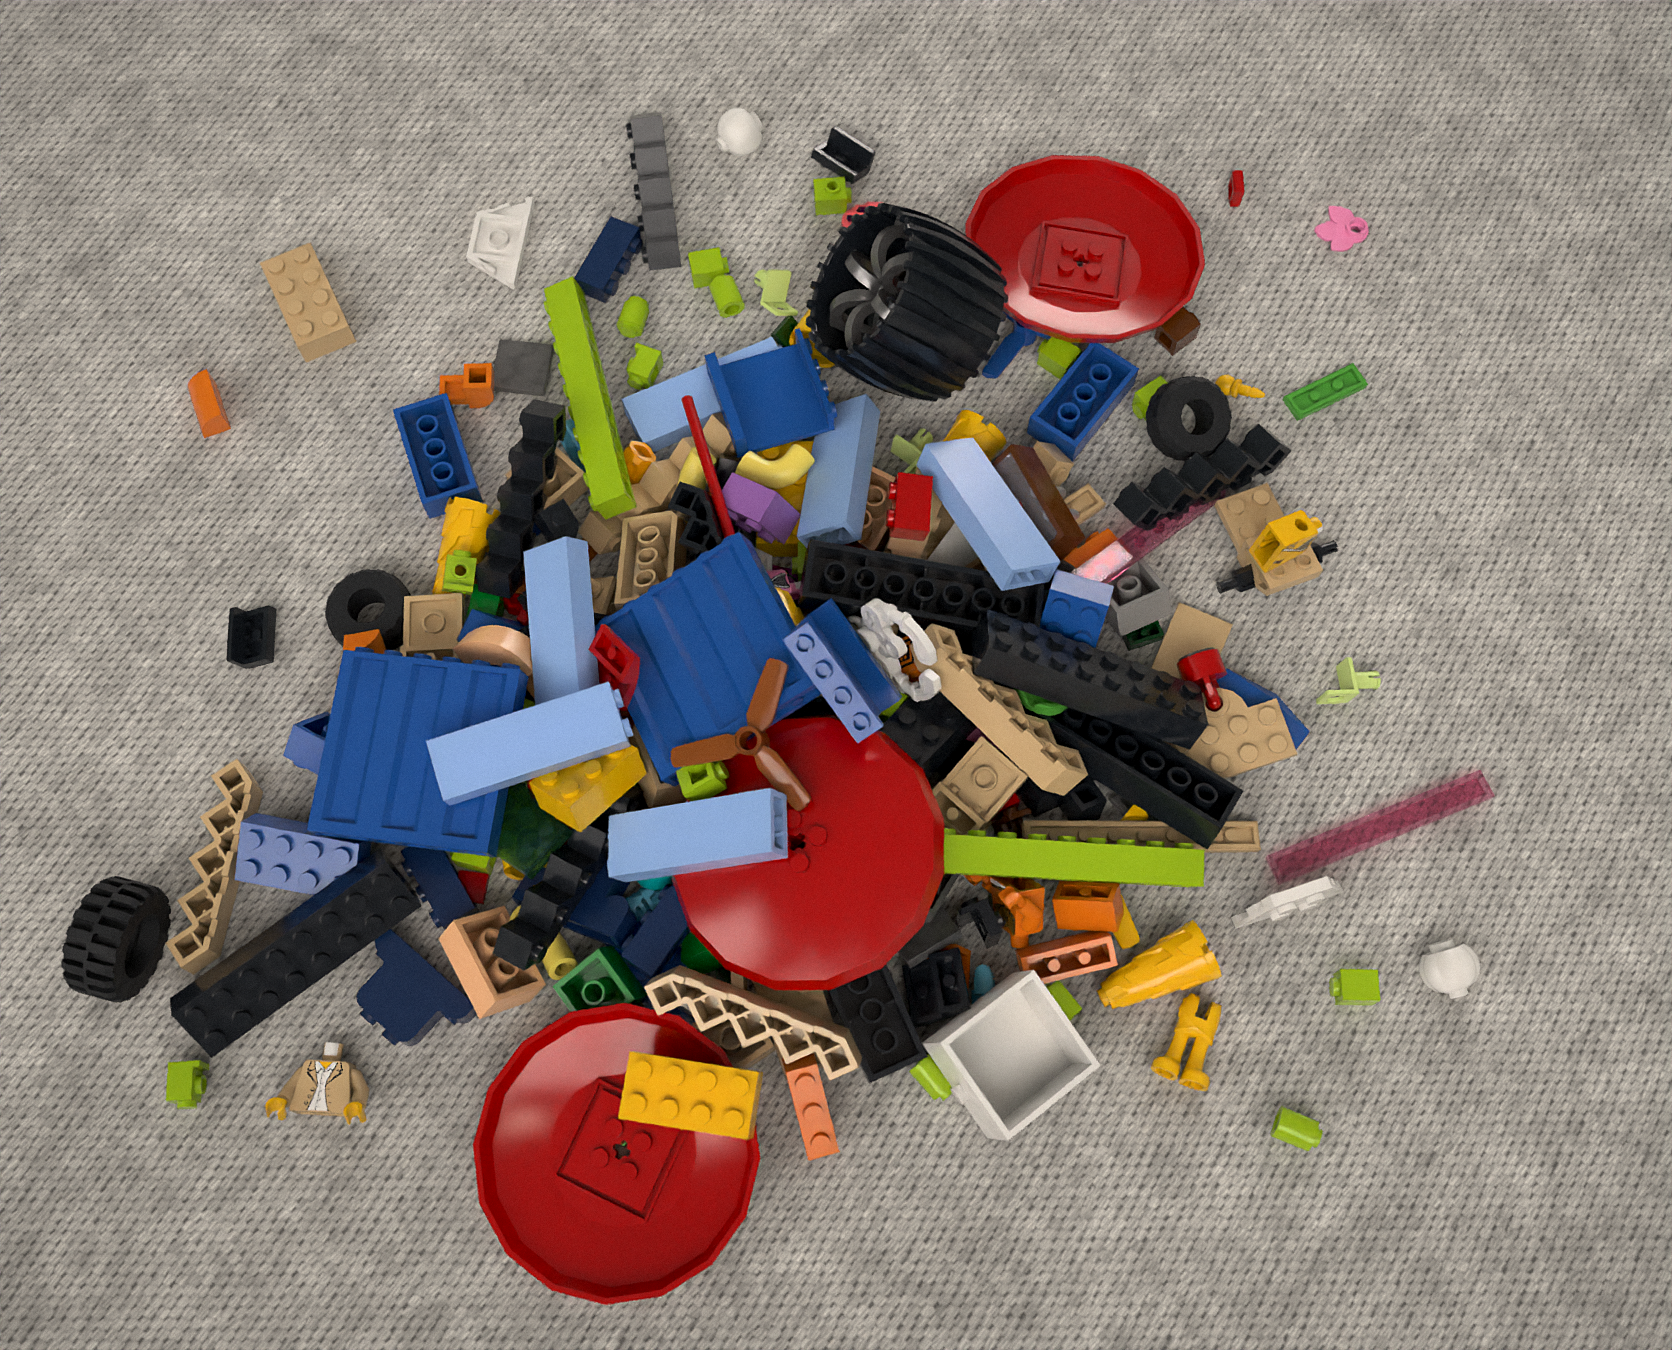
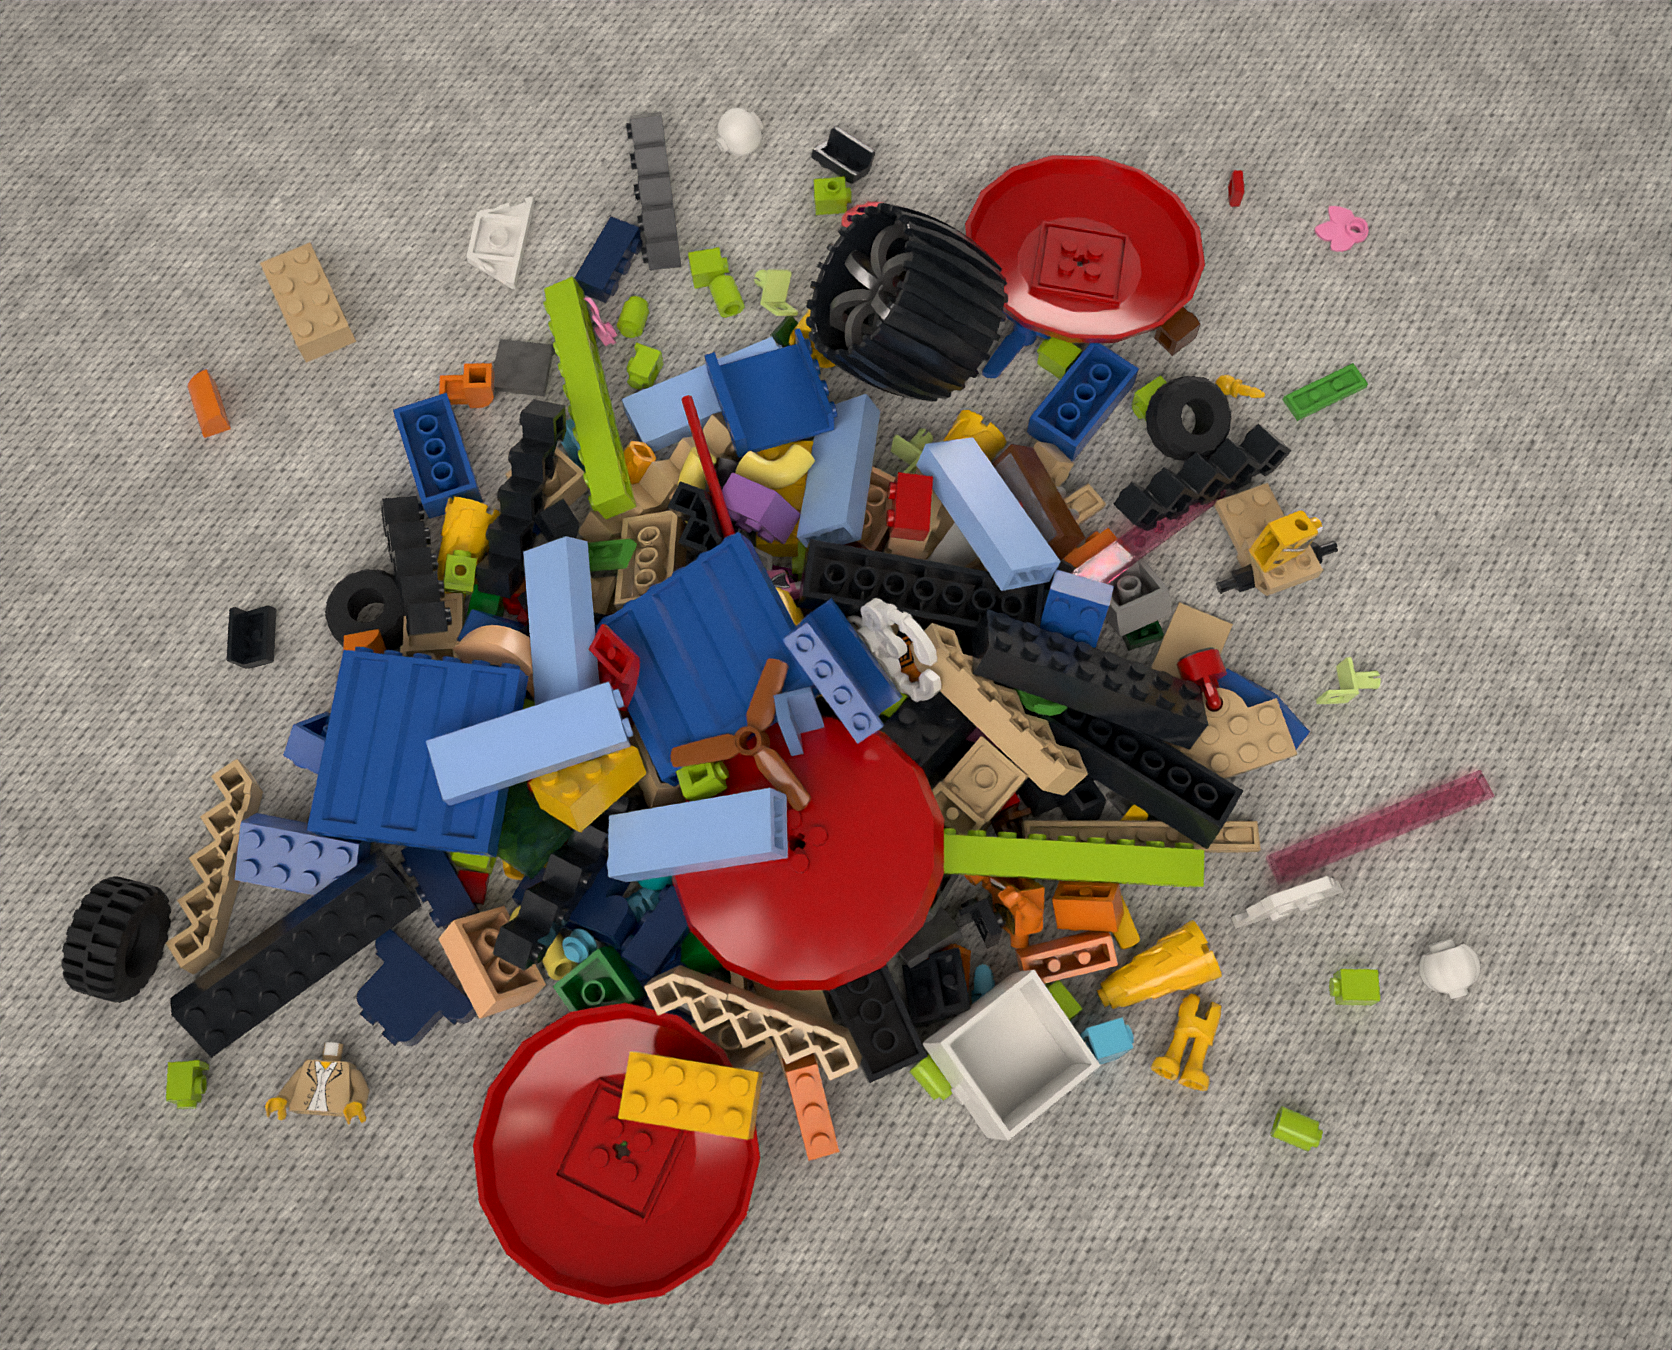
none -> black brick [380,496,452,636]
none -> medium azure wheel [562,929,597,963]
none -> bright pink plate [584,297,618,346]
none -> bright green tile [588,538,637,571]
none -> medium blue panel [773,687,824,756]
none -> medium azure brick [1079,1017,1134,1065]

